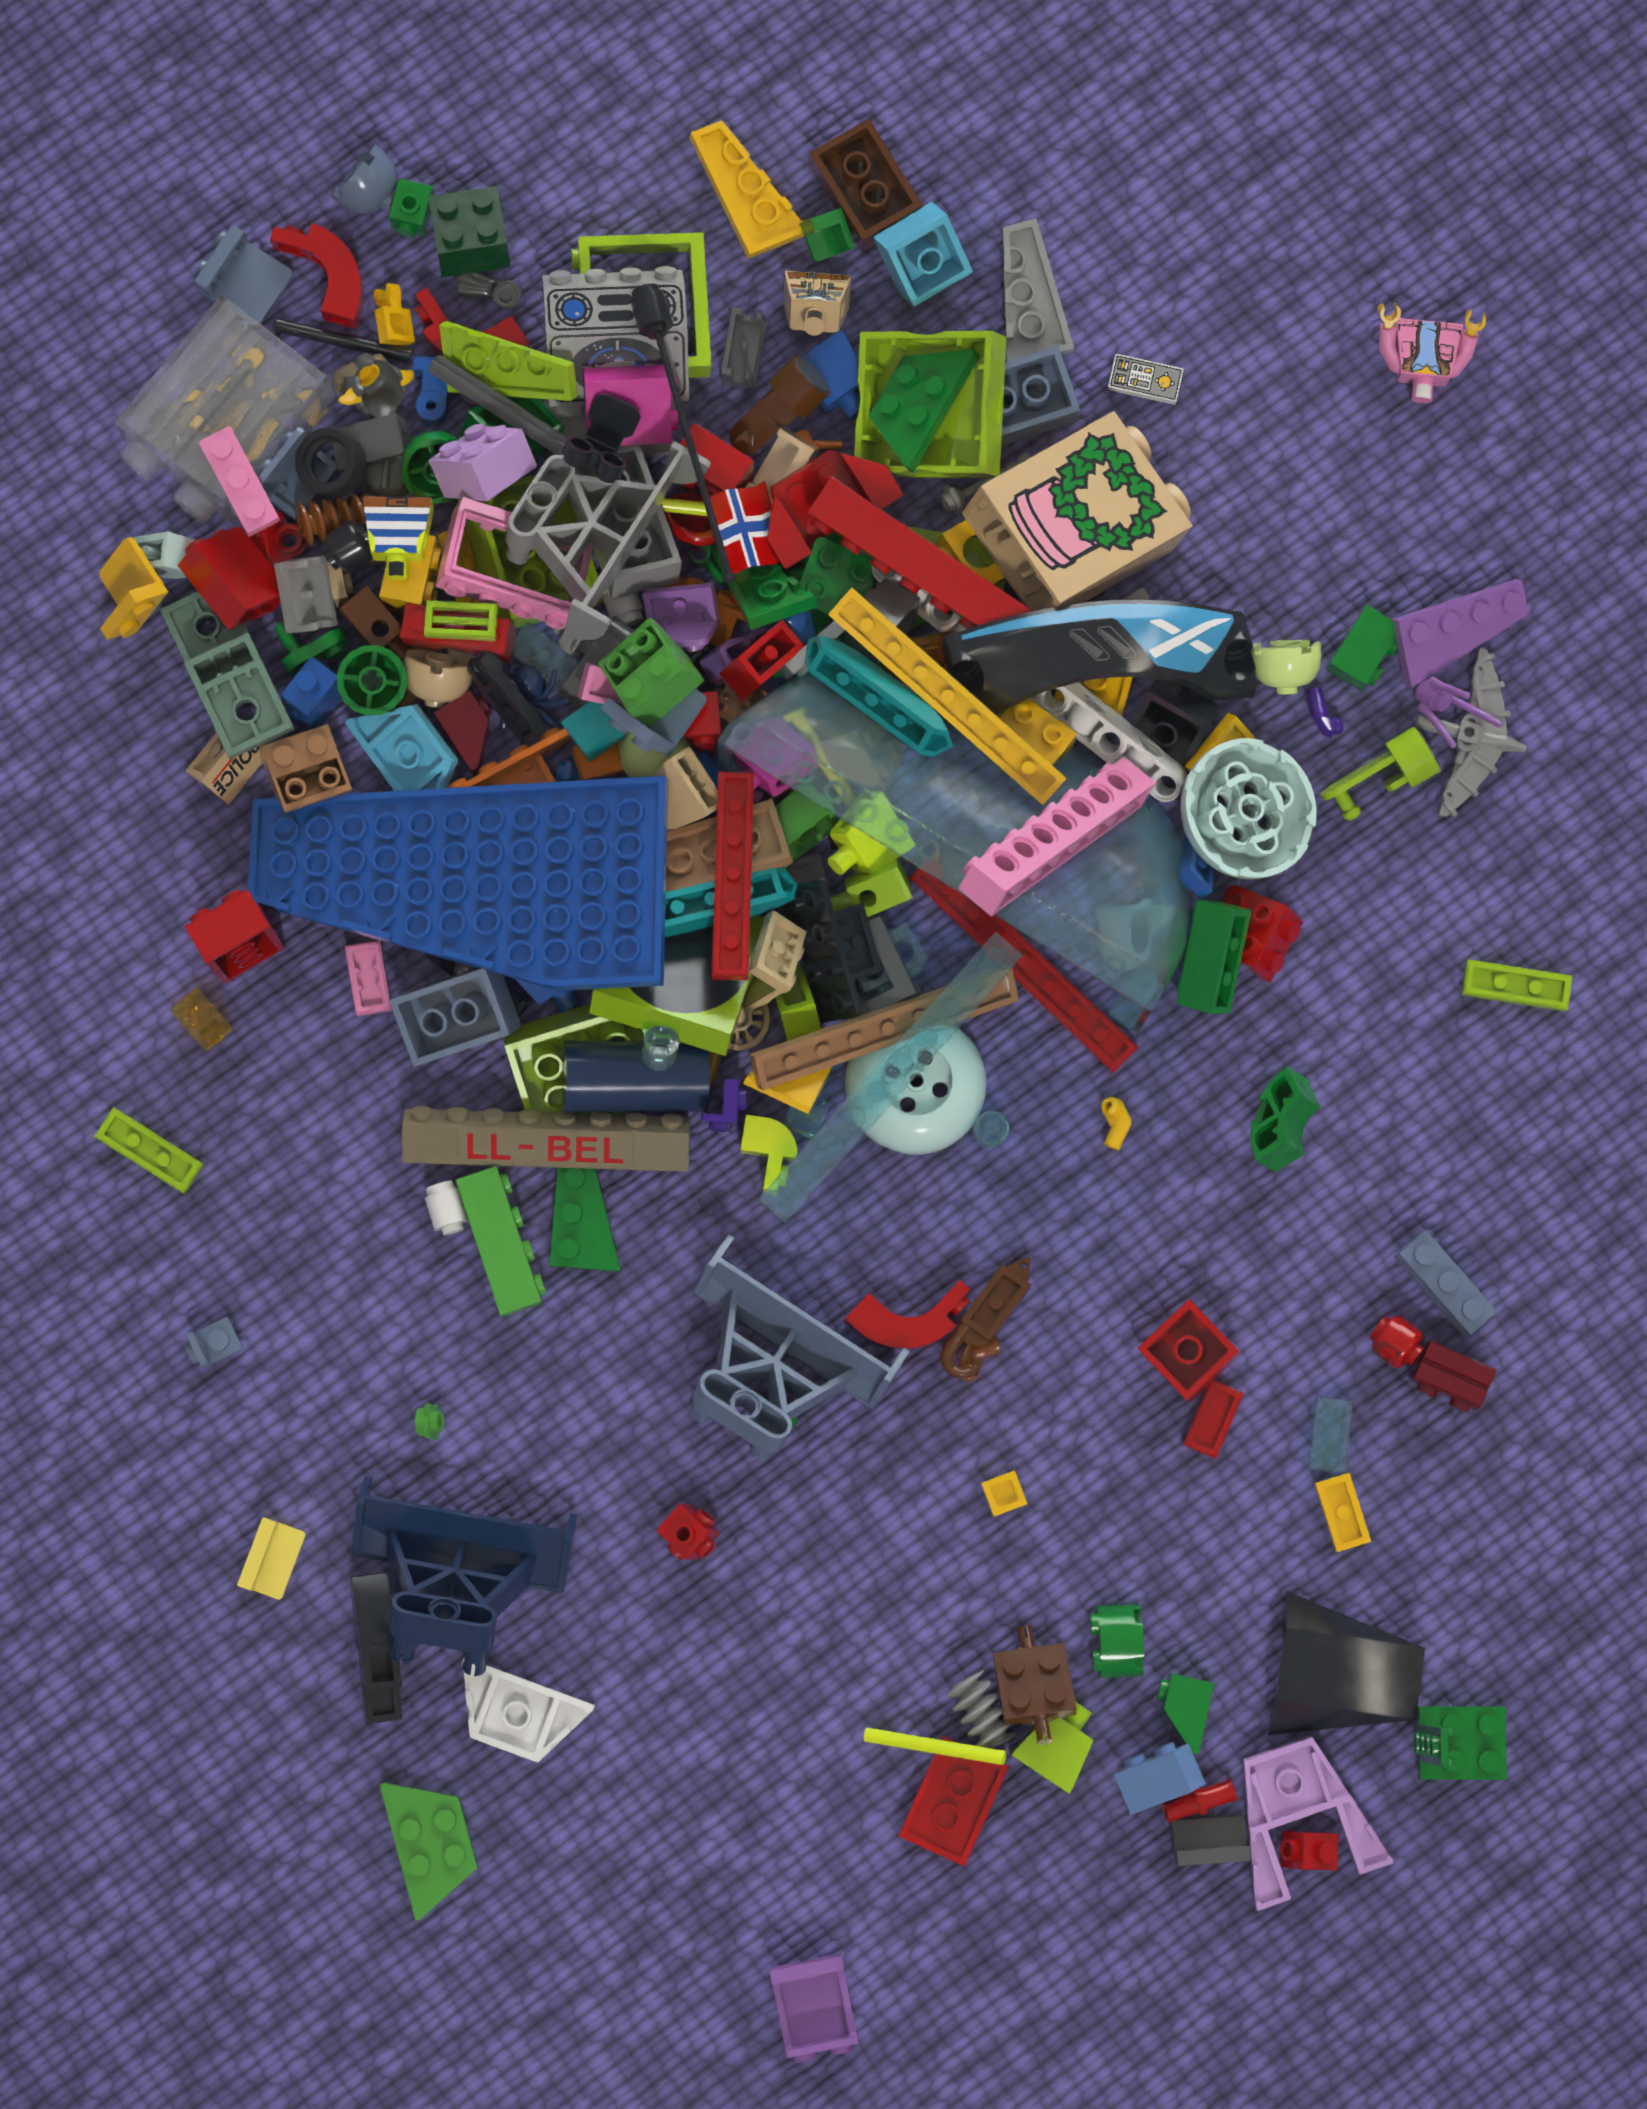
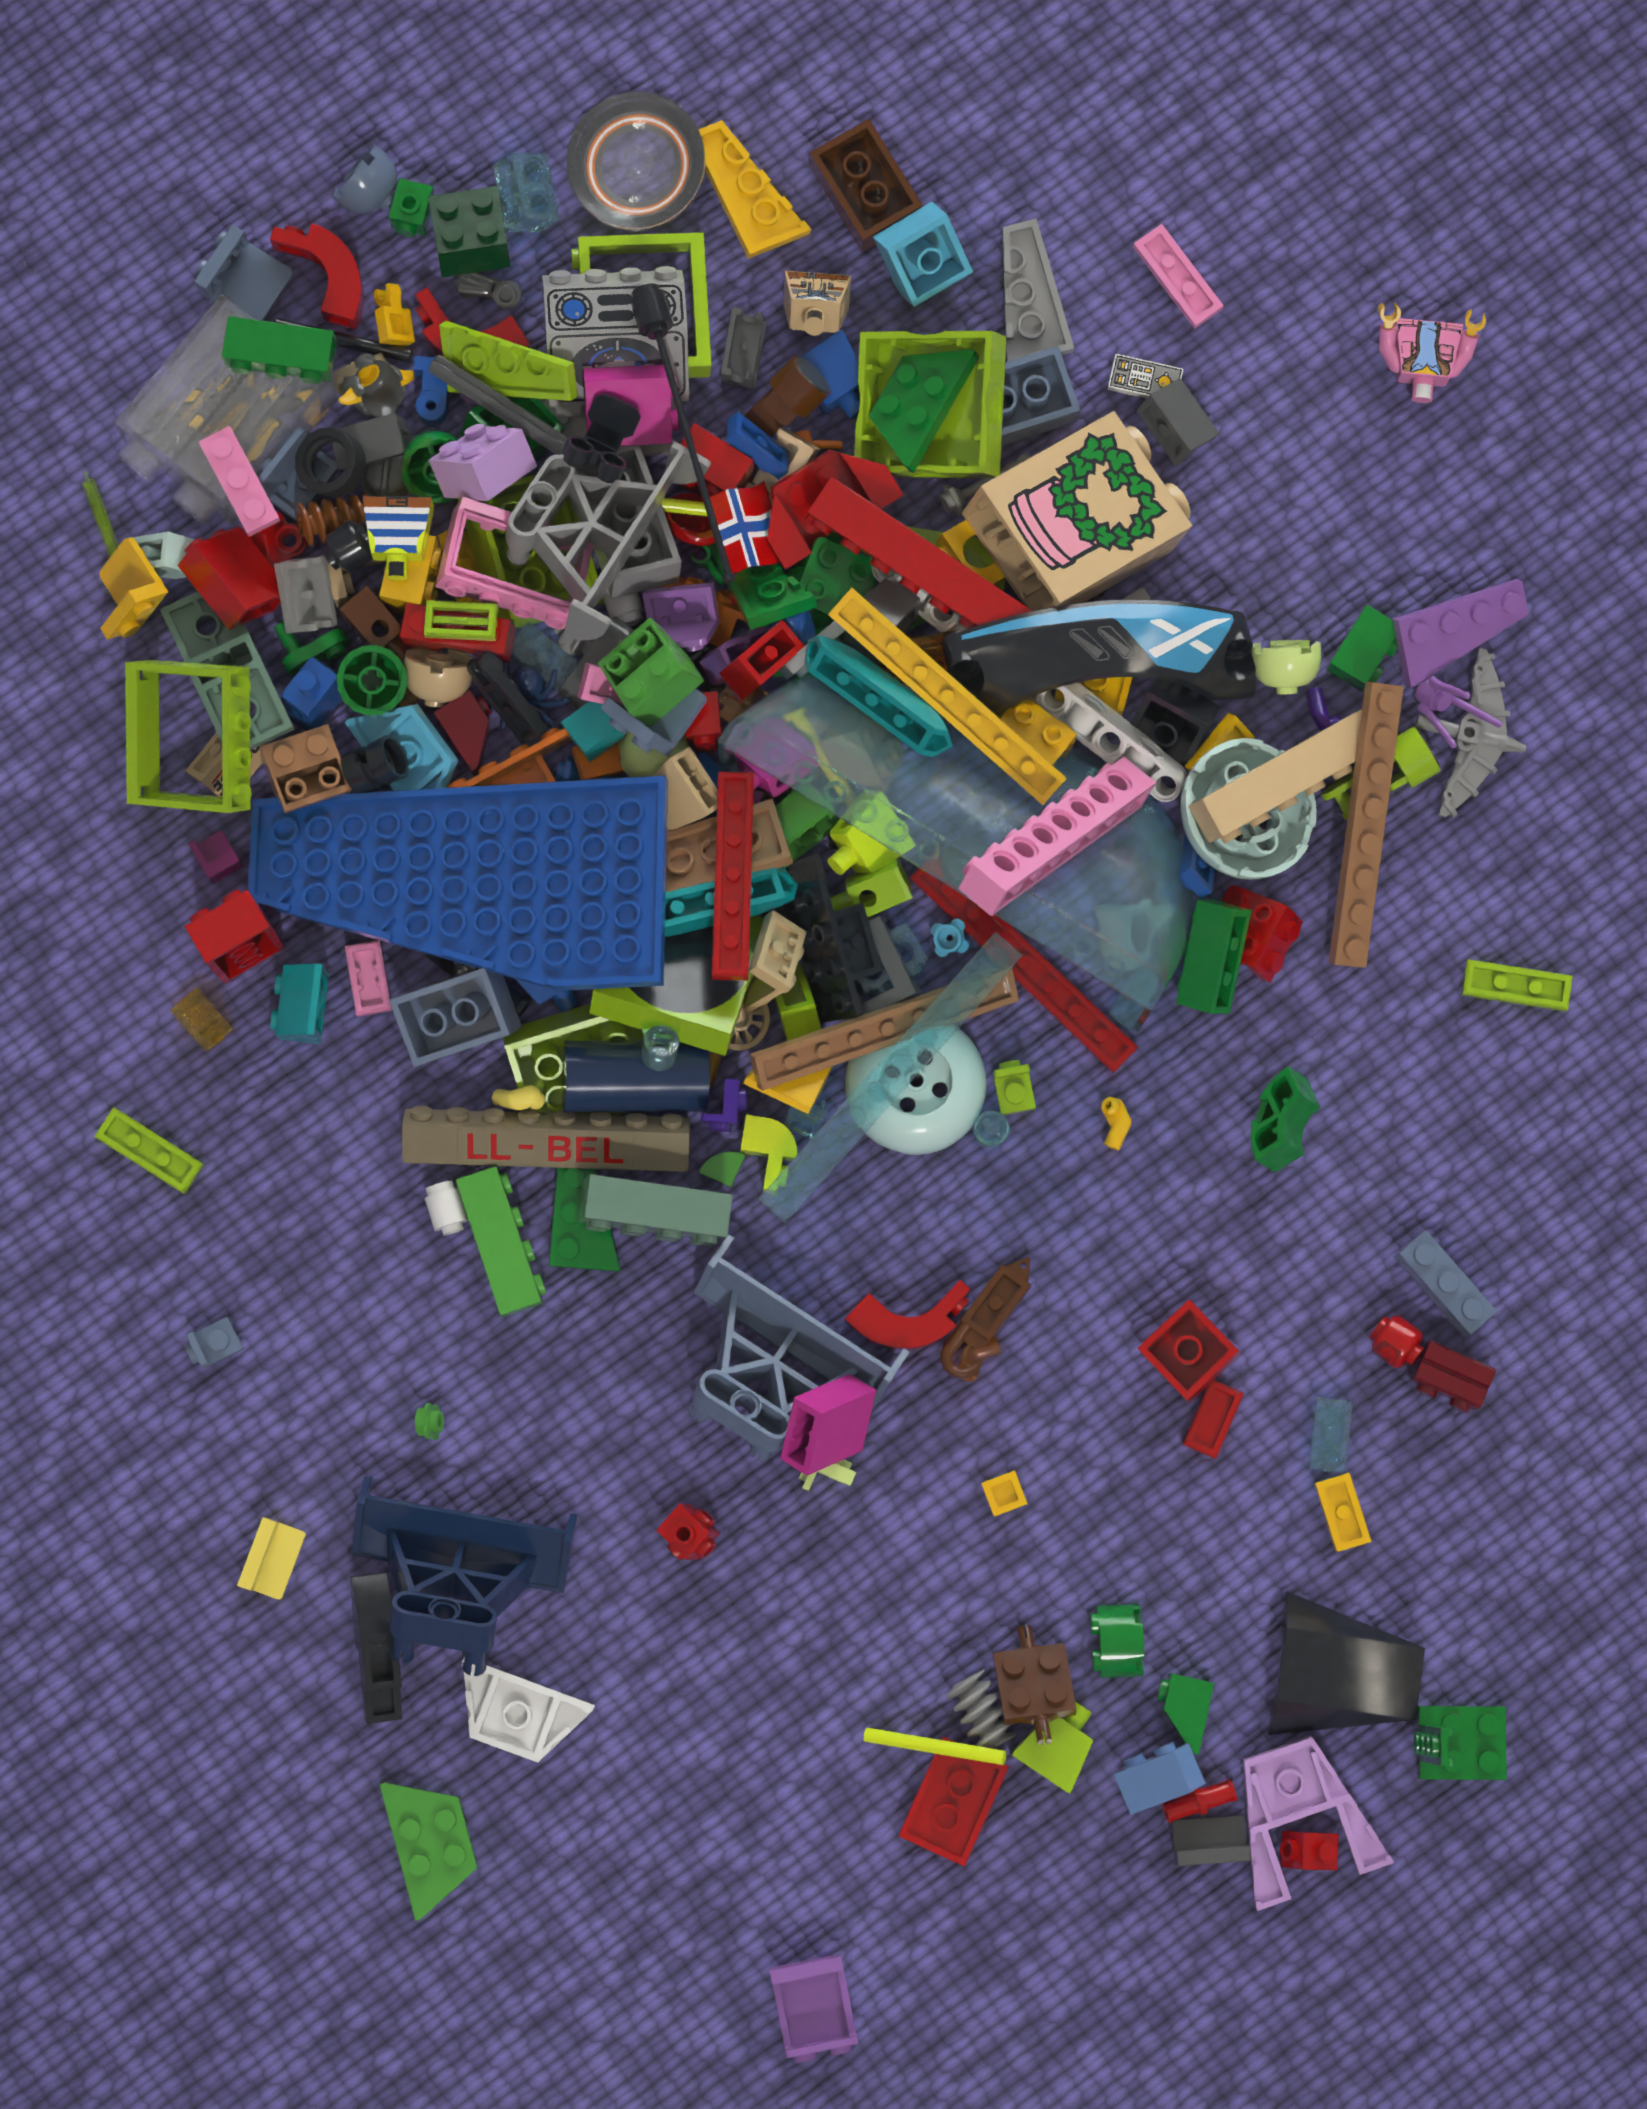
green panel [800,208,855,262] -> none
none -> lime piece [82,471,119,558]
none -> lime window [125,660,252,813]
none -> magenta panel [188,831,244,884]
none -> green brick [221,316,337,384]
none -> teal slope [270,963,329,1044]
none -> black wheel [341,735,409,793]
none -> light yellow arm [492,1085,545,1110]
none -> clear light blue brick [493,152,559,233]
none -> clear dish [567,92,706,231]
none -> sand green brick [577,1174,733,1247]
none -> bright green tile [698,1152,746,1188]
none -> blue plate [727,411,789,480]
none -> dark pink brick [780,1374,877,1476]
none -> yellowish green bracket [799,1459,856,1492]
none -> medium azure plate [931,919,969,957]
none -> lime bracket [992,1060,1036,1116]
none -> bright pink plate [1133,224,1224,329]
none -> dark grey panel [1136,379,1219,467]
none -> tan brick [1188,709,1362,844]
none -> medium nougat plate [1328,682,1404,968]

